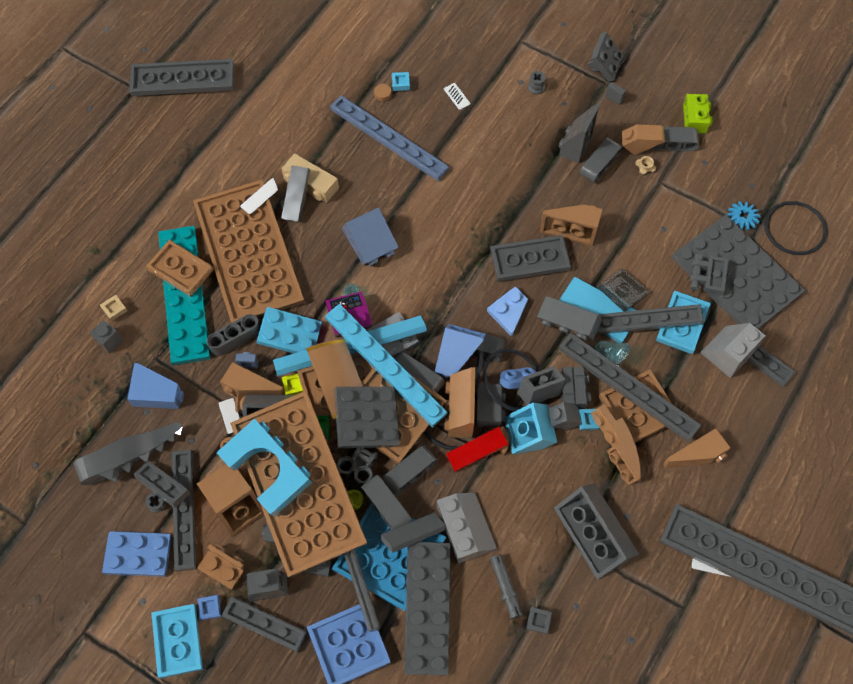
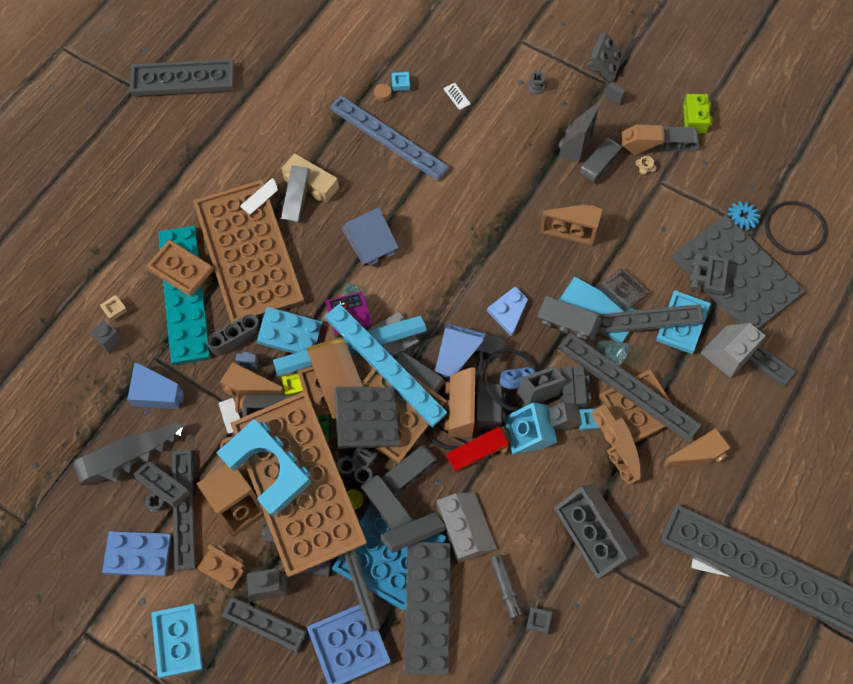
medium blue tile [197,595,222,621] -> none
dark grey plate [490,235,571,282] -> none

